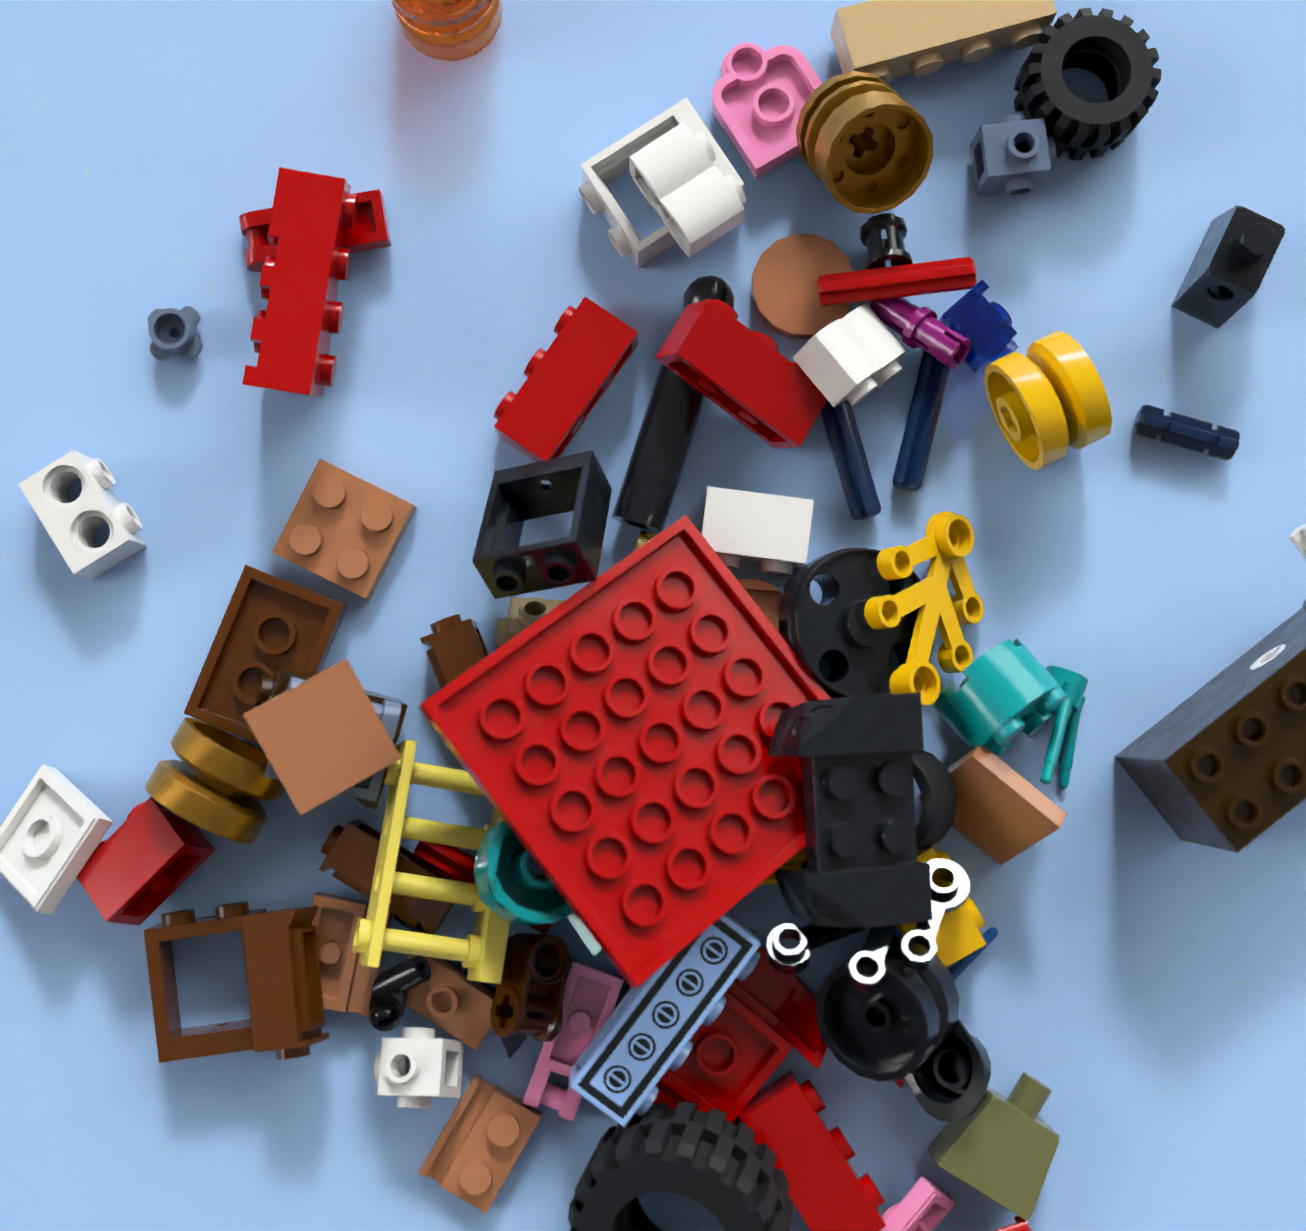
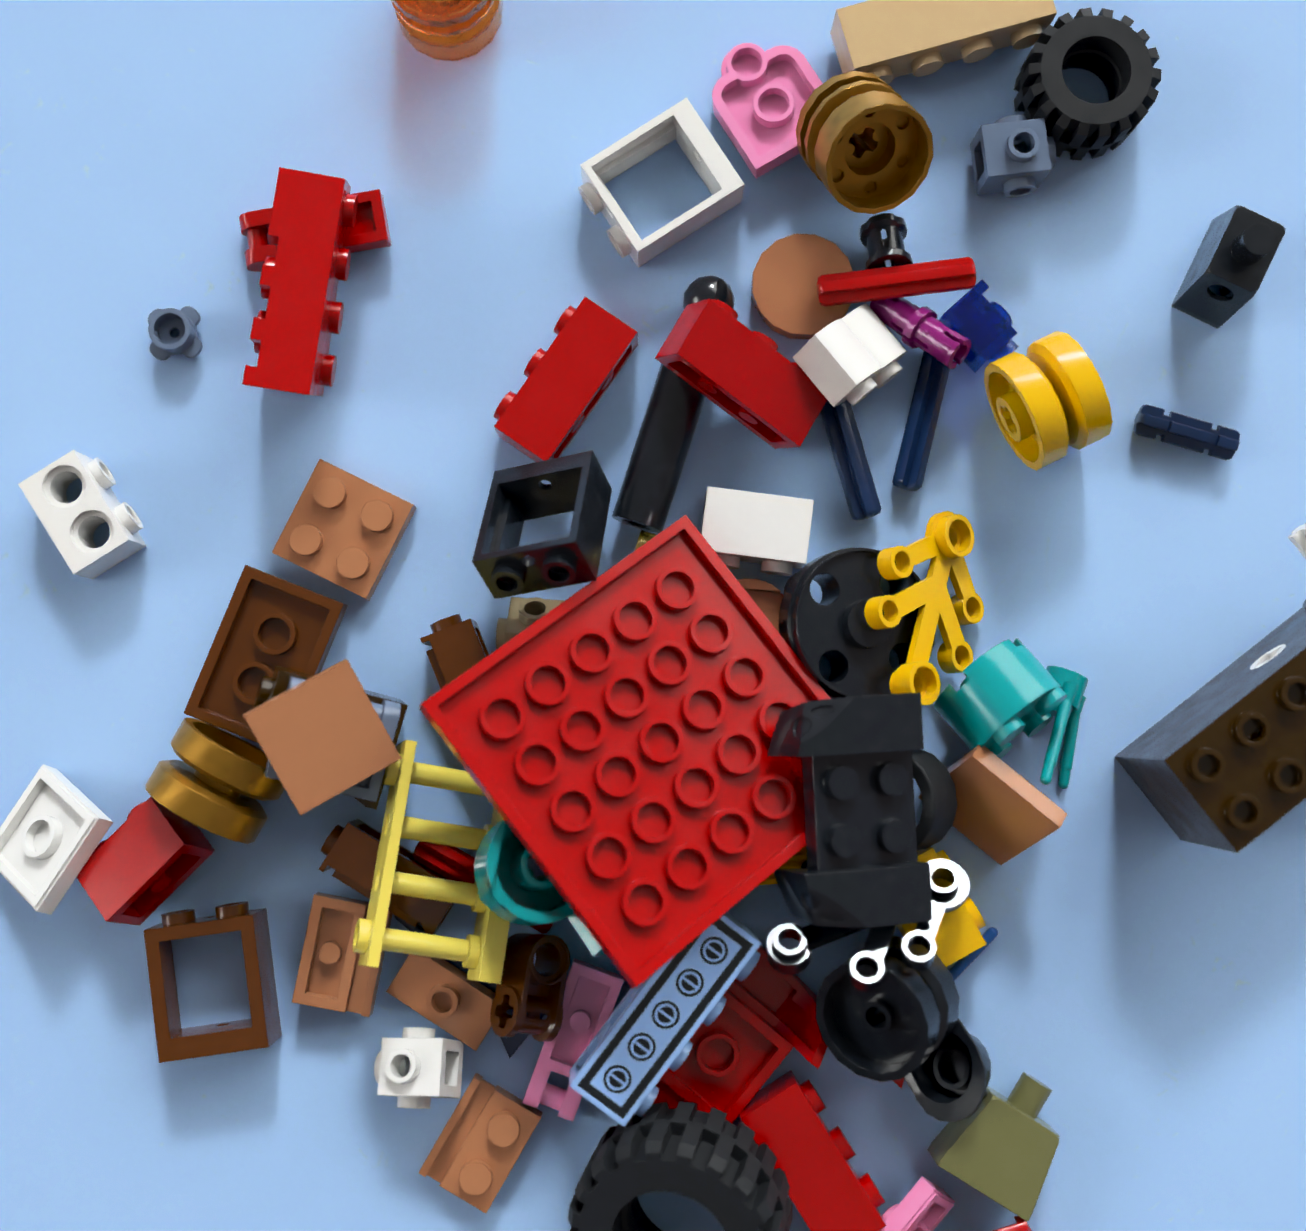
reddish brown window [243,905,330,1060] -> none
black arm [369,956,431,1032] -> none
white brick [629,122,746,258] -> none

